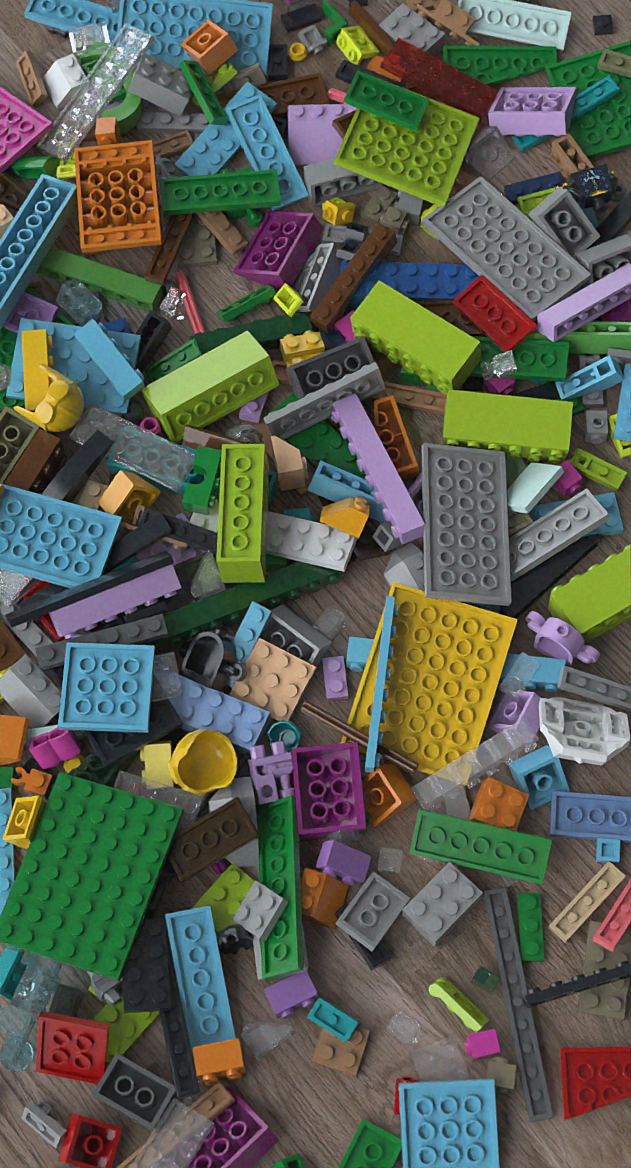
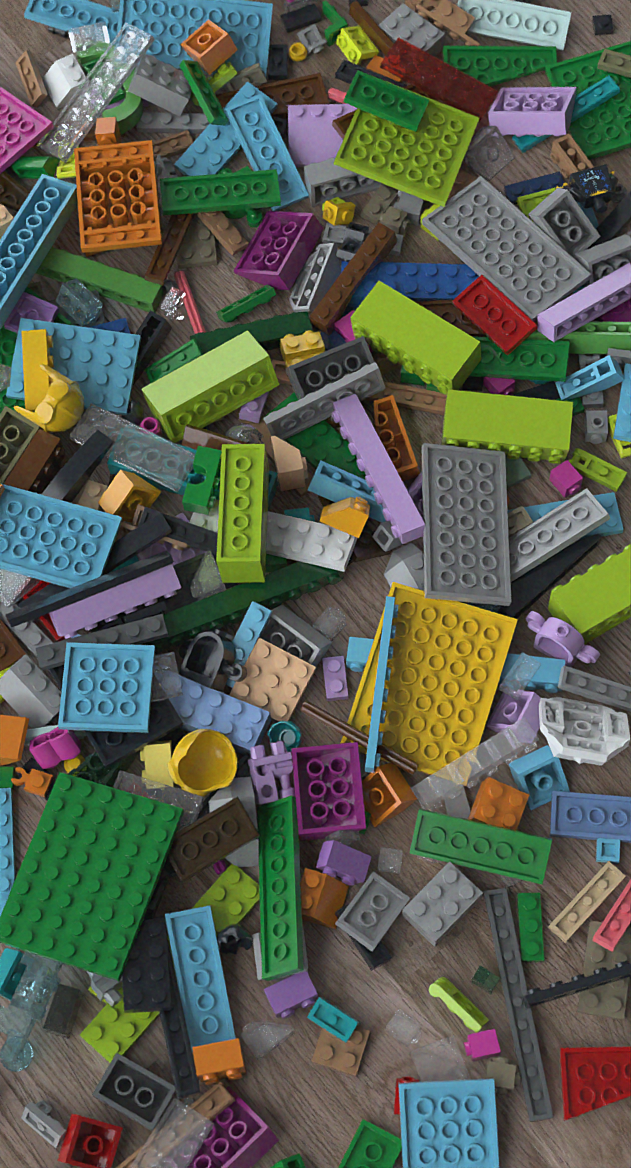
yellow slope [2,796,46,849] -> none
red plate [35,1011,110,1085] -> none
medium azure brick [73,319,145,402] -> none
light grey plate [232,880,289,941] -> none
neon yellow slope [273,283,304,317] -> none
clear plate [479,350,518,380] -> none
light aqua tile [507,462,564,513] -> none

